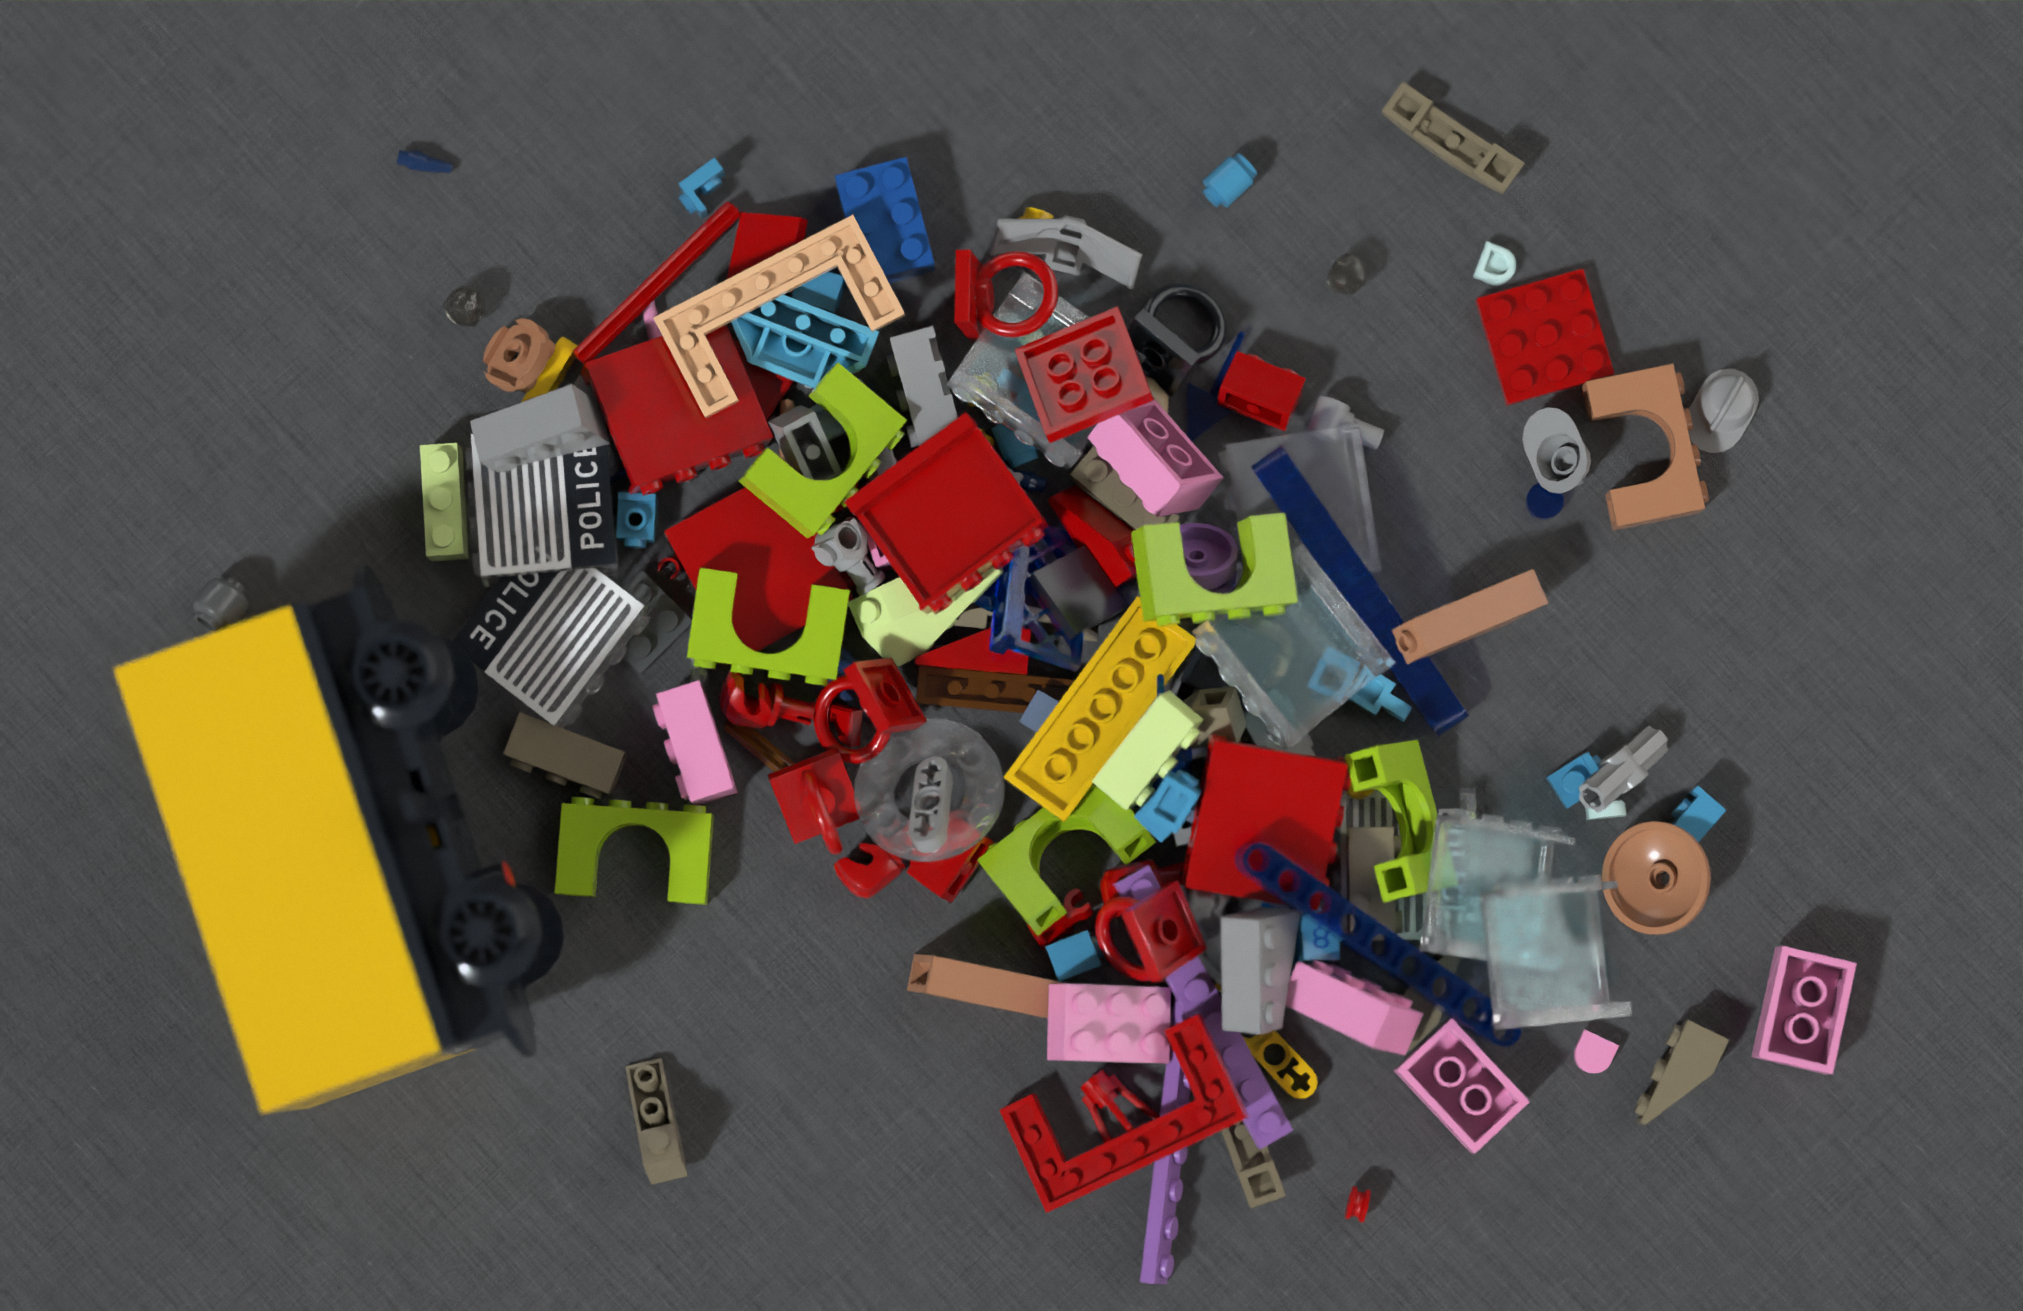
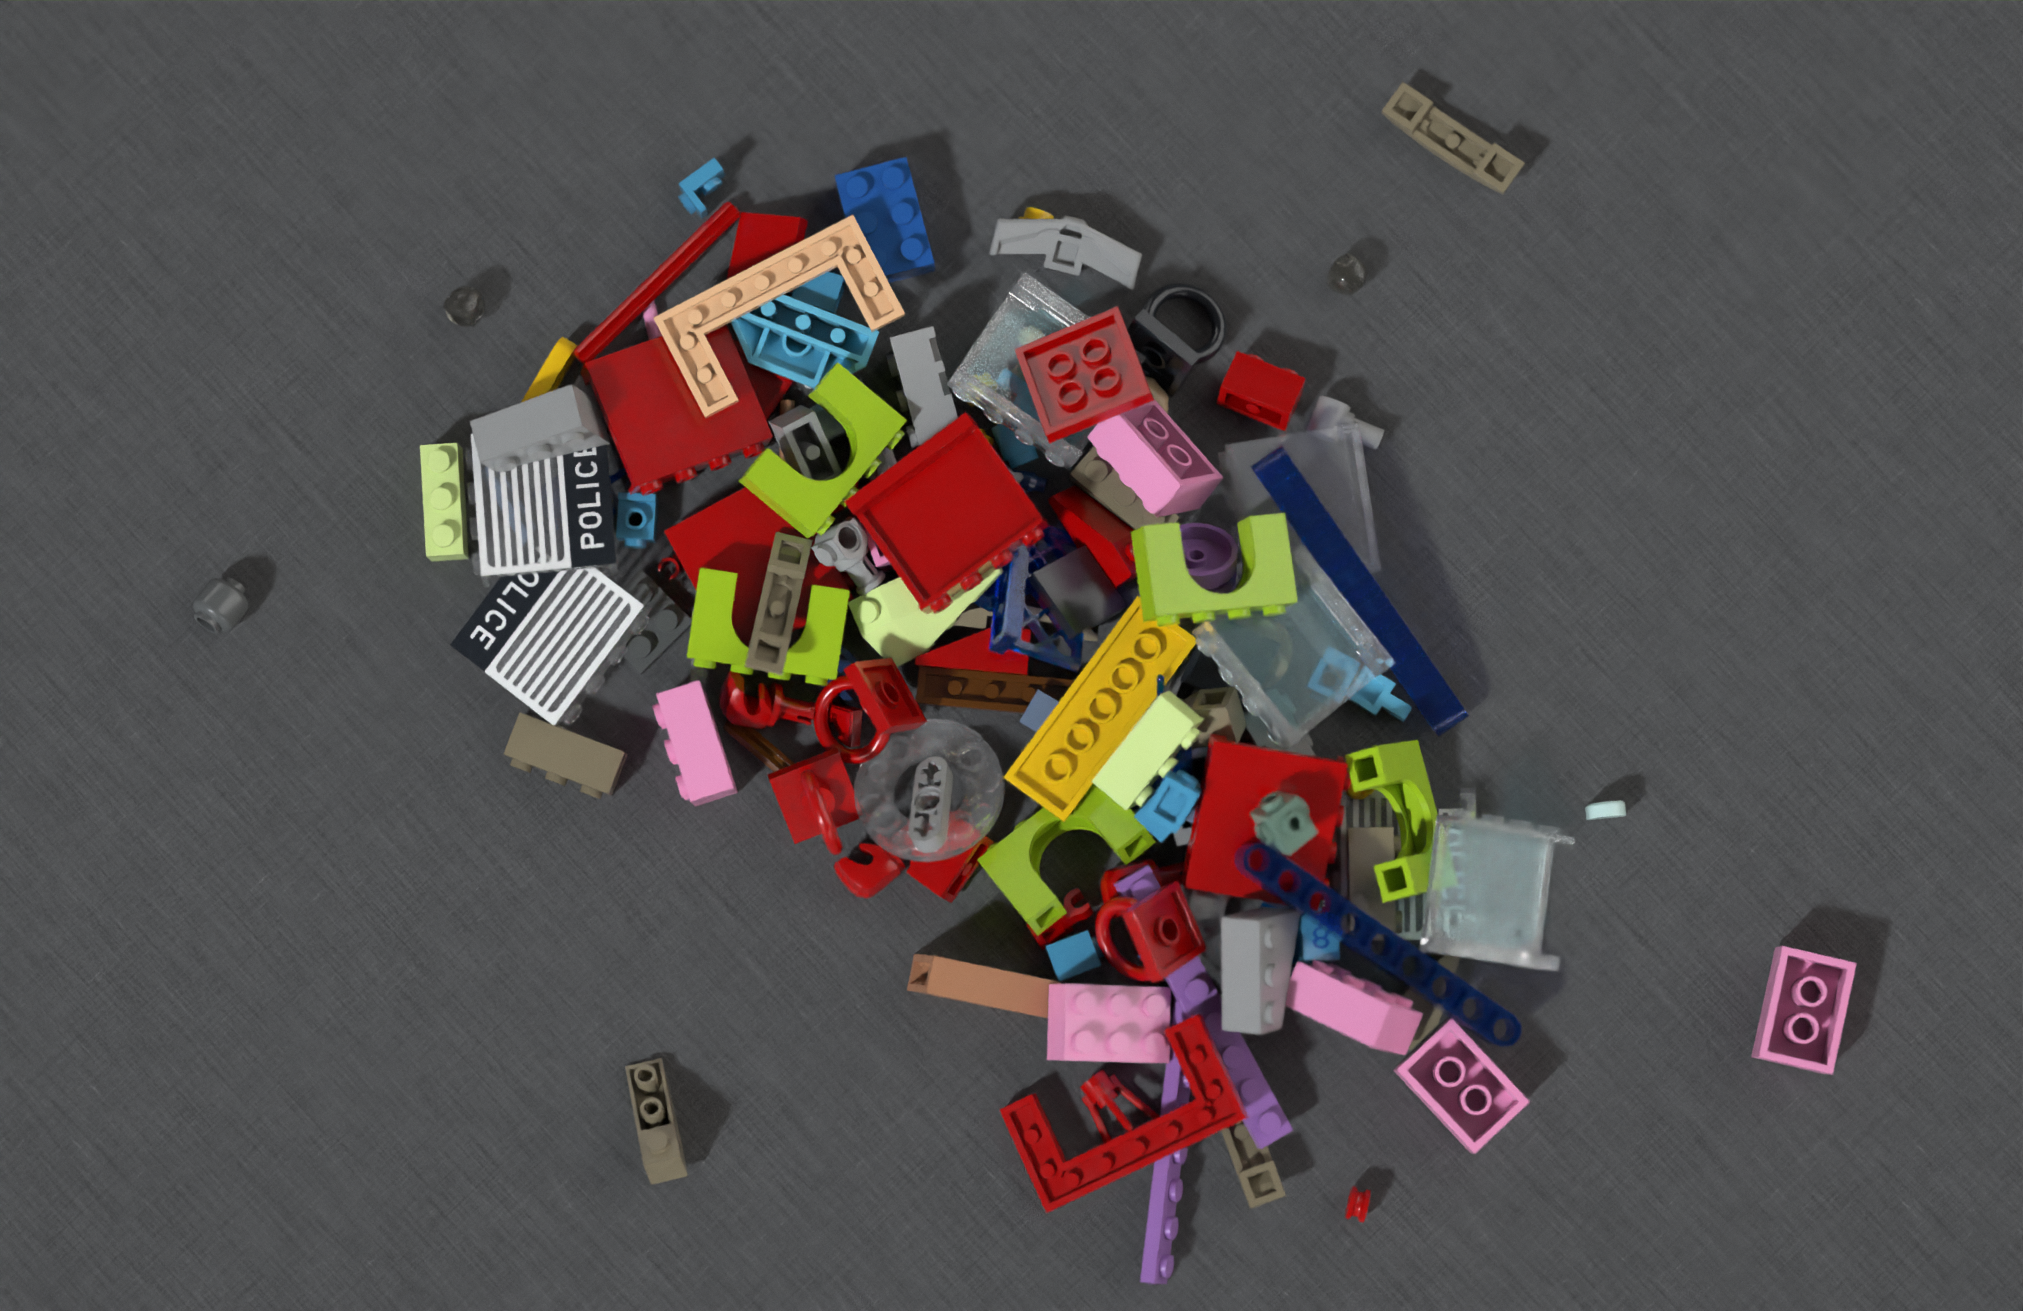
yellow piece [113,565,564,1113] -> none
dark blue piece [397,150,453,173] -> none
nougat plate [483,318,555,393] -> none
lime arch [555,797,714,905] -> none
red tile [954,249,1058,343] -> none
clear blue piece [1187,331,1245,441] -> none
dark azure brick [1202,153,1258,208] -> none
yellow beam [1214,983,1318,1099] -> none
nougat slope [1392,569,1548,664] -> none
light aqua tile [1473,241,1516,285] -> none
red plate [1475,269,1615,406] -> none
clear light blue panel [1480,875,1632,1030] -> none
light grey piece [1522,407,1591,494] -> none
clear blue tile [1525,483,1564,520] -> none
dark azure bracket [1546,752,1601,809] -> none
bright pink tile [1574,1029,1619,1073] -> none
light grey piece [1578,726,1668,813] -> none
nougat arch [1581,364,1709,531] -> none
nougat dish [1602,822,1711,935] -> none
dark tan slope [1634,1020,1729,1125] -> none
dark azure brick [1671,786,1726,842] -> none
light grey piece [1688,369,1759,453] -> none
none -> dark tan slope [745,532,812,675]
none -> sand green brick [1250,791,1318,855]

